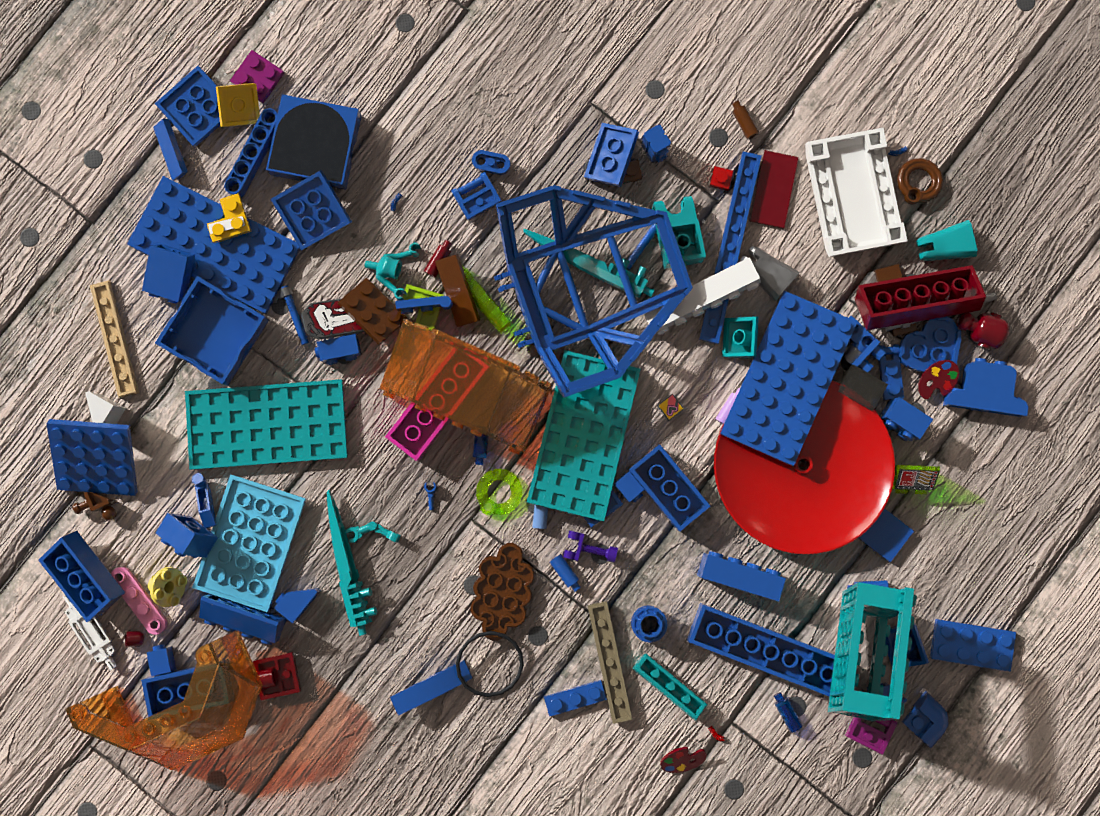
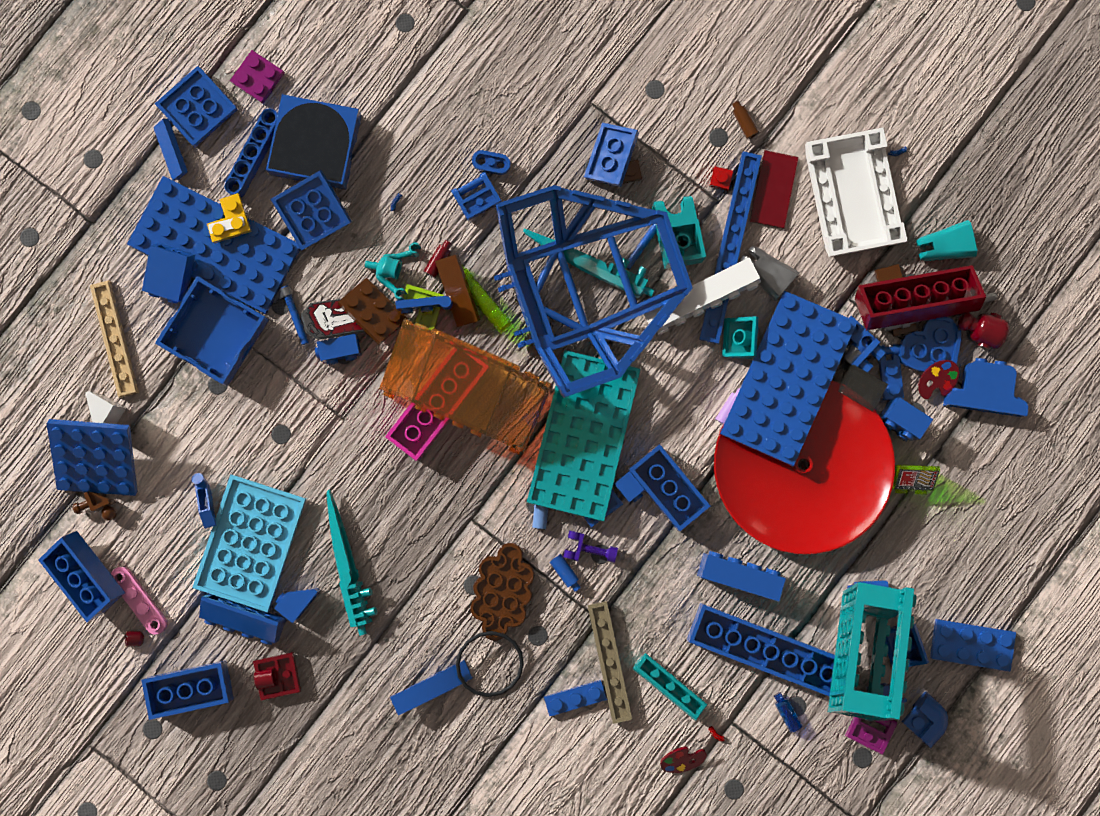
white piece [63,596,118,670] -> none
clear orange windscreen [65,630,263,771] -> none
blue brick [147,644,176,676] -> none
light yellow plate [148,567,187,607] -> none
blue brick [156,513,218,558] -> none
teal plate [185,379,348,470] -> none
yellow plate [216,83,260,127] -> none
teal piece [345,521,401,543] -> none
blue hand [424,482,437,510] -> none
clear blue cylinder [473,426,490,465] -> none
clear neon green piece [476,469,523,515] -> none
blue piece [631,605,667,642] -> none
blue brick [641,125,671,163] -> none
tile [657,393,684,421] -> none
blue tile [858,508,914,562] -> none
reddish brown piece [897,158,943,205] -> none

